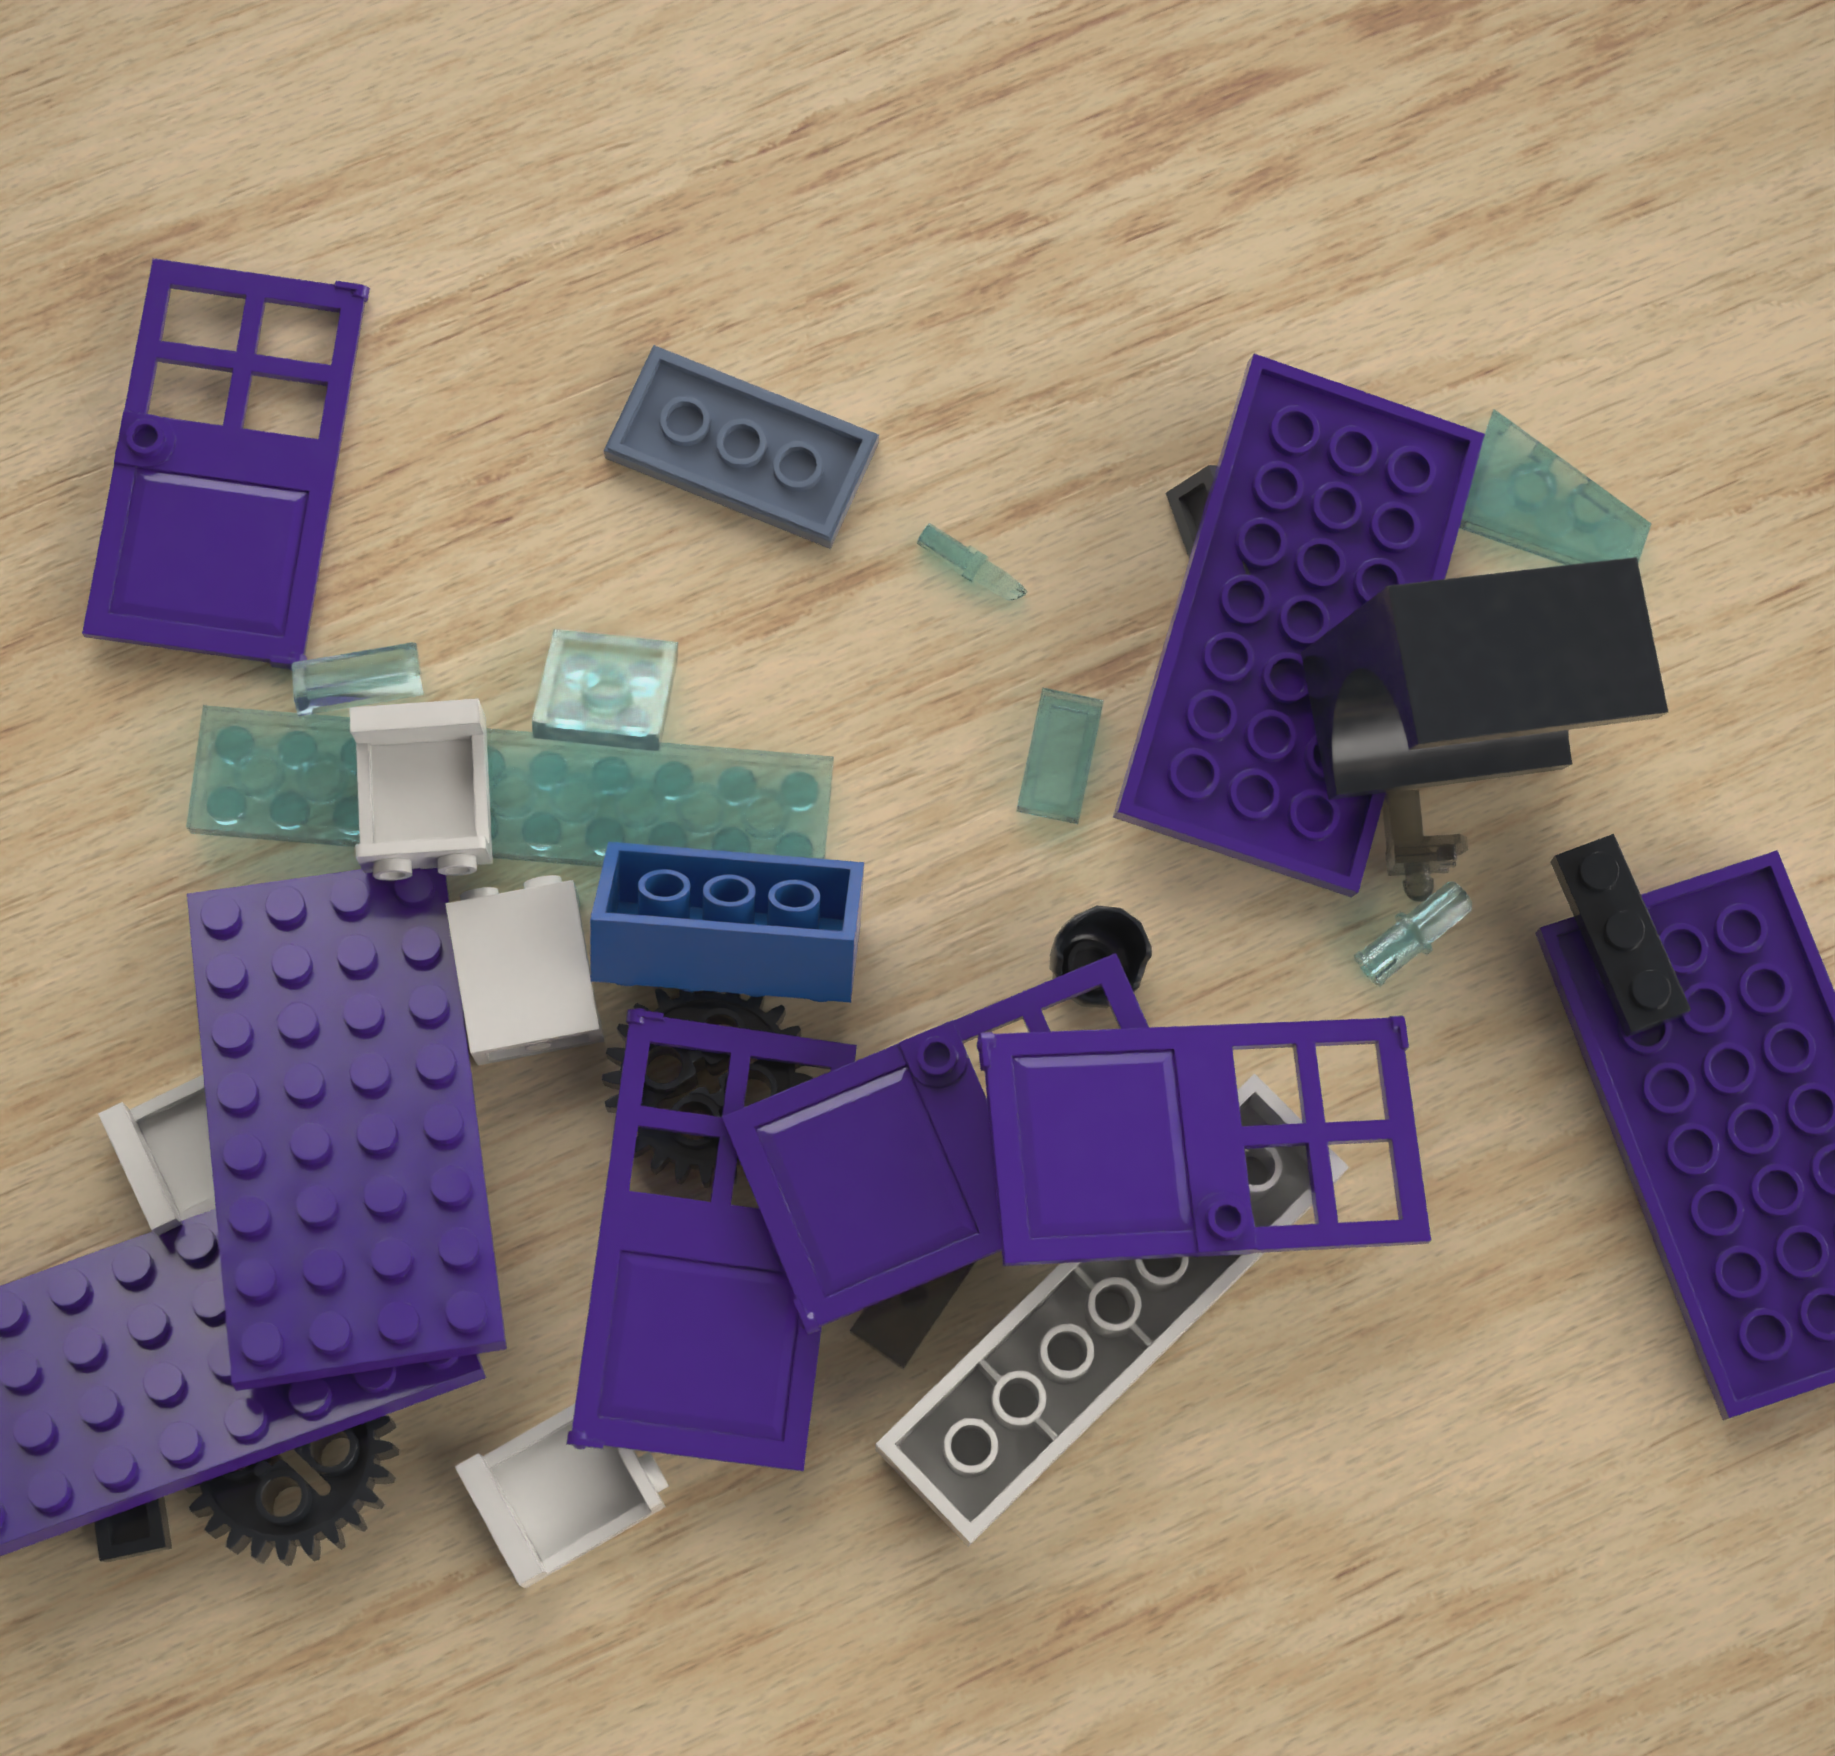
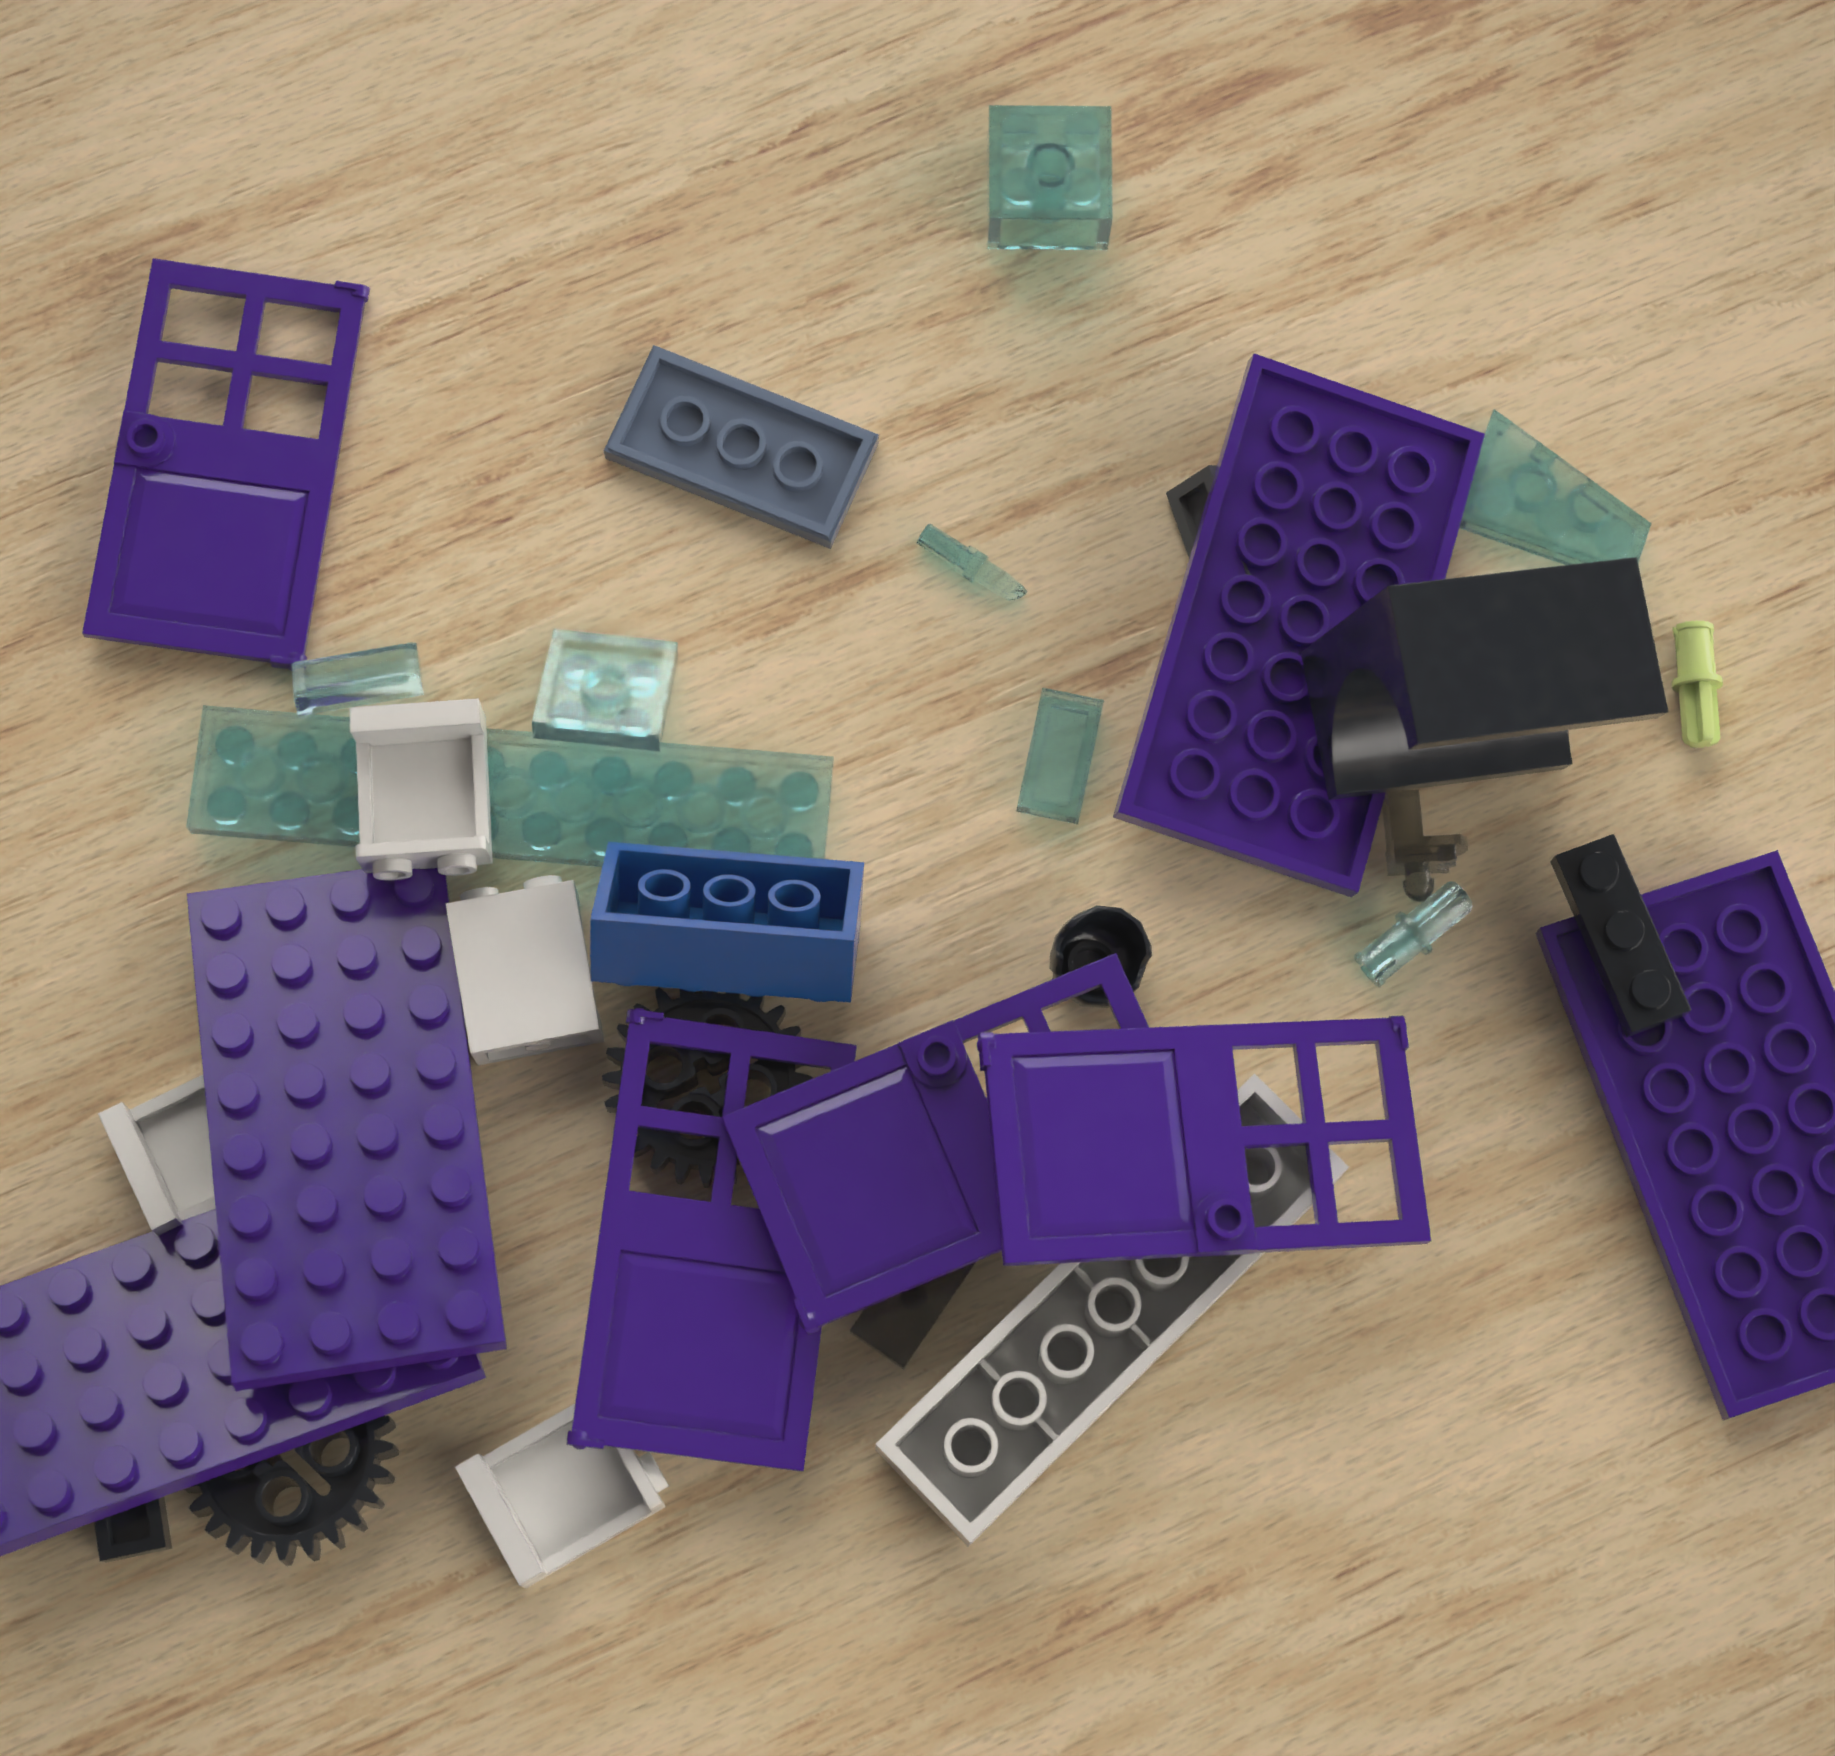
none -> clear light blue brick [987,105,1112,250]
none -> yellowish green axle [1672,621,1723,748]

